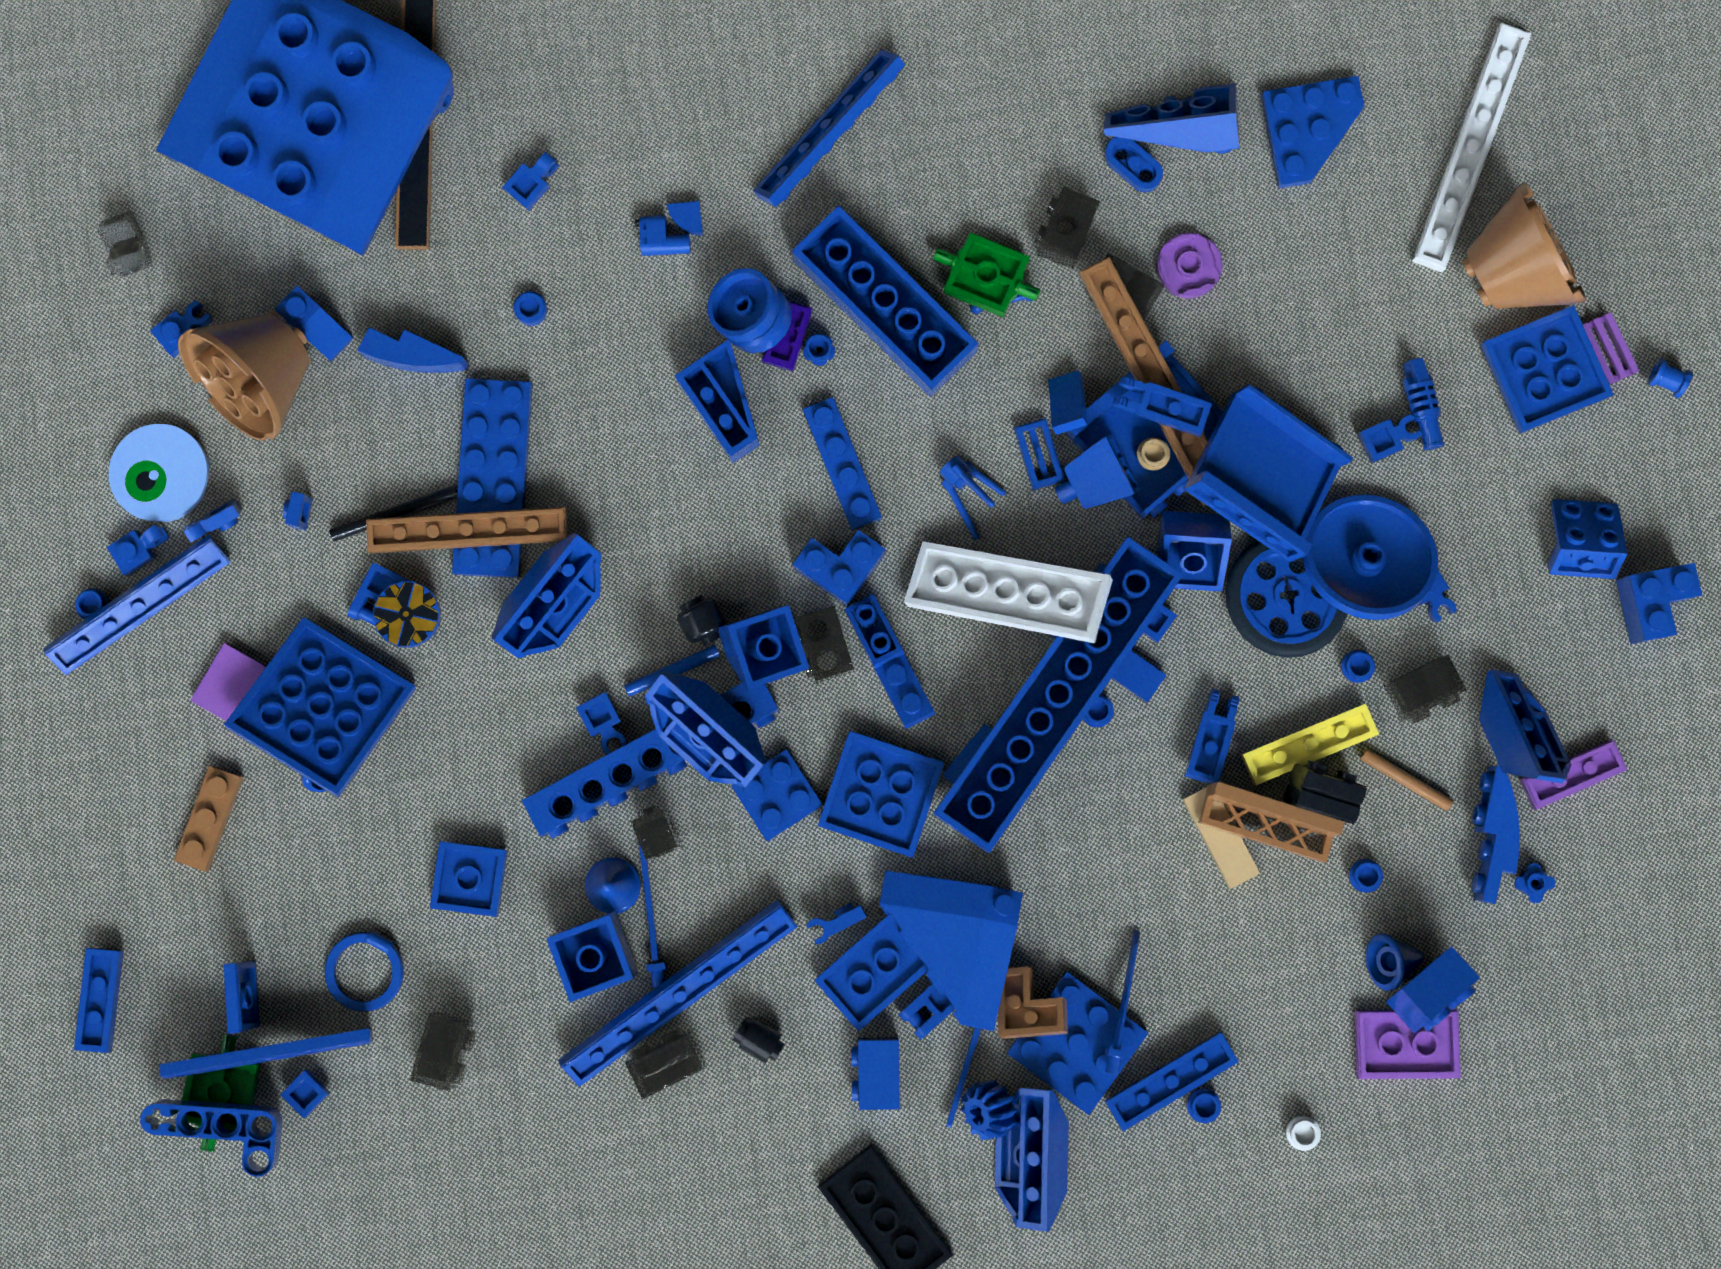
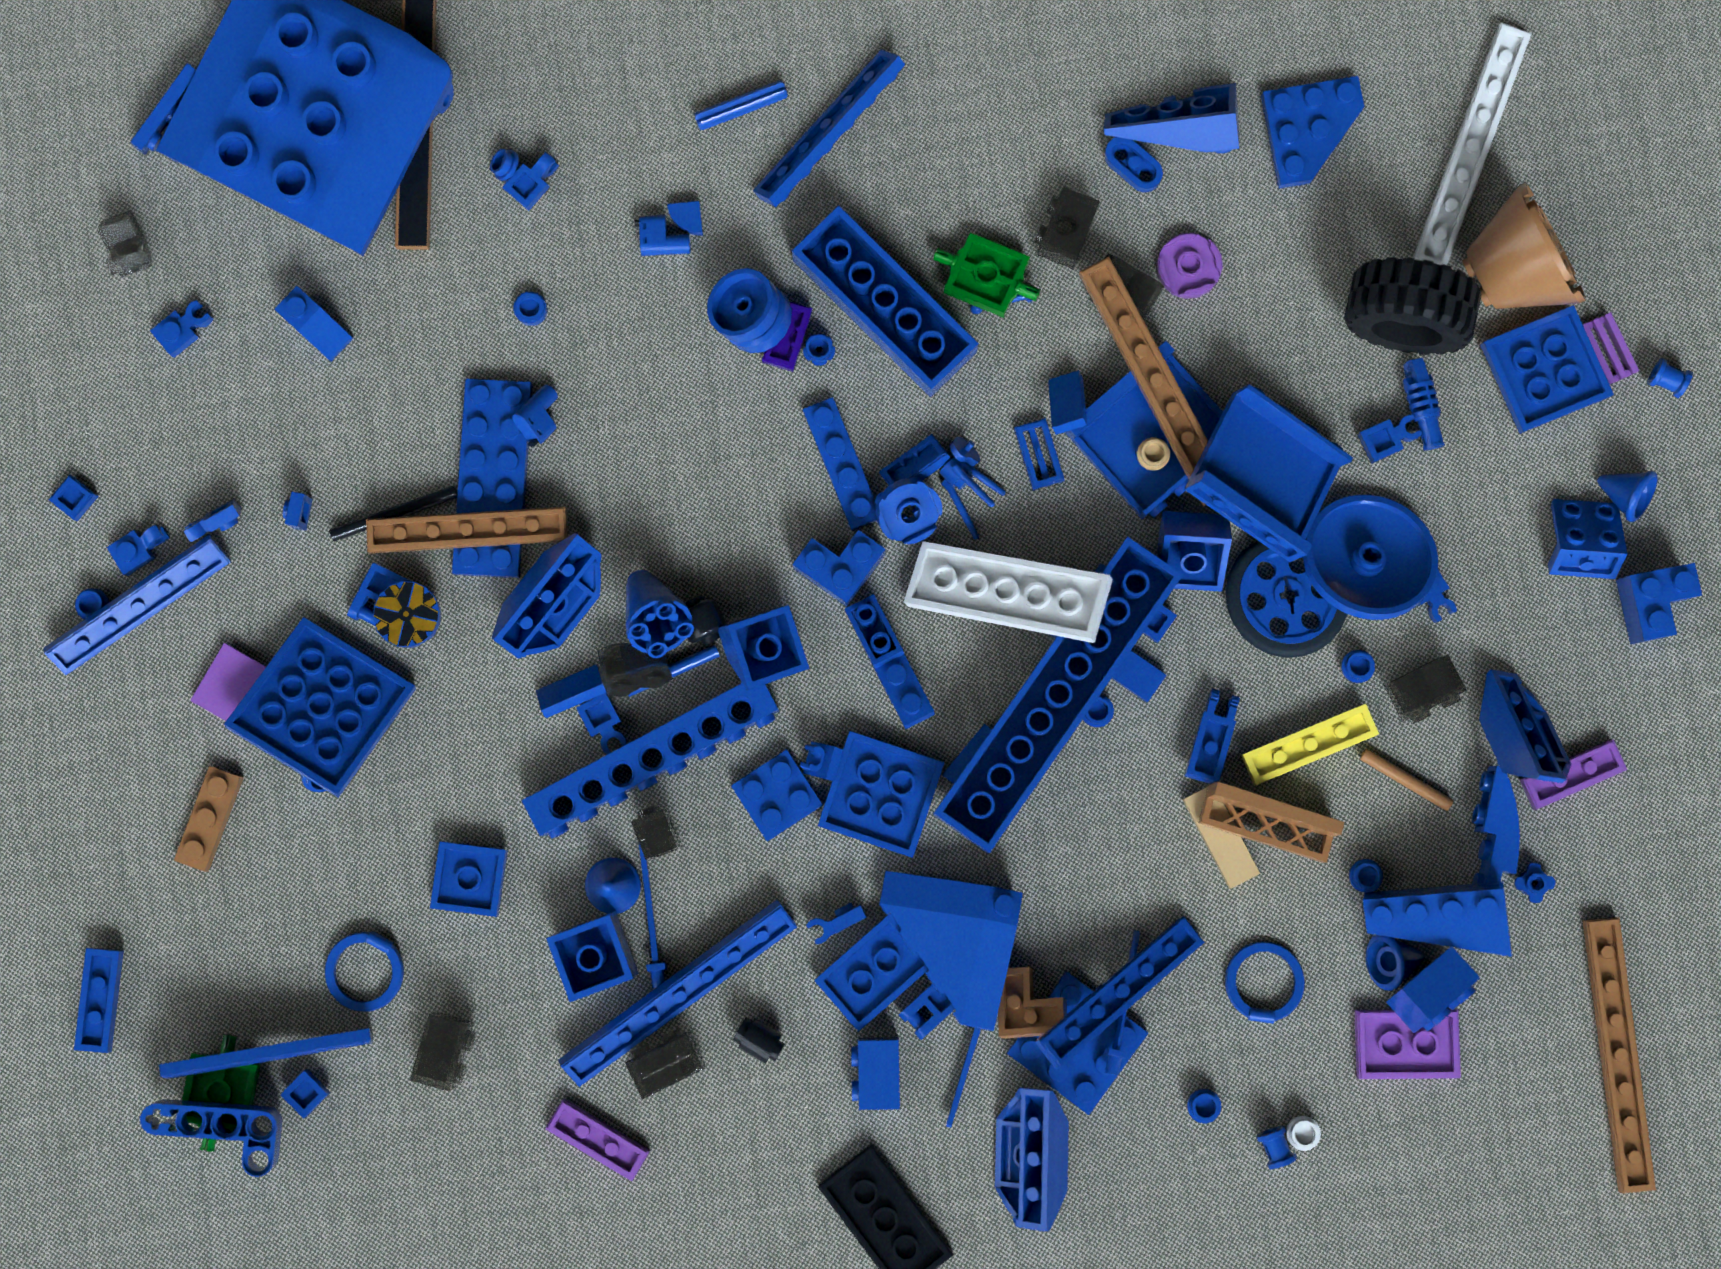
light blue tile [109,424,210,522] -> none
medium nougat cone [178,310,311,441] -> none
blue plate [223,960,260,1034] -> none
blue slope [357,327,469,373] -> none
blue wedge [644,671,766,787] -> none
blue wedge [675,339,760,463] -> none
clear smoke brick [796,606,854,684] -> none
blue gear [960,1080,1018,1140] -> none
blue torso [1055,434,1141,509] -> none
blue plate [1104,1031,1239,1132] -> none
blue hinge [1112,377,1212,437] -> none
black brick [1283,761,1367,825] -> none
none -> blue tile [49,475,99,522]
none -> blue plate [130,63,196,155]
none -> blue plate [490,149,520,181]
none -> blue piece [512,385,558,447]
none -> blue tile [536,664,607,718]
none -> medium lavender tile [545,1098,650,1181]
none -> clear smoke brick [597,643,673,697]
none -> blue cone [626,570,694,658]
none -> blue axle [695,80,788,130]
none -> blue tile [800,741,843,782]
none -> blue plate [875,476,943,544]
none -> blue plate [879,434,951,486]
none -> blue piece [950,437,980,466]
none -> blue tile [1035,916,1205,1069]
none -> blue piece [1225,941,1305,1024]
none -> blue bush [1256,1125,1297,1170]
none -> black tyre [1344,257,1481,355]
none -> blue wedge [1363,881,1512,957]
none -> medium nougat tile [1582,917,1656,1194]
none -> blue hat [1597,470,1658,522]

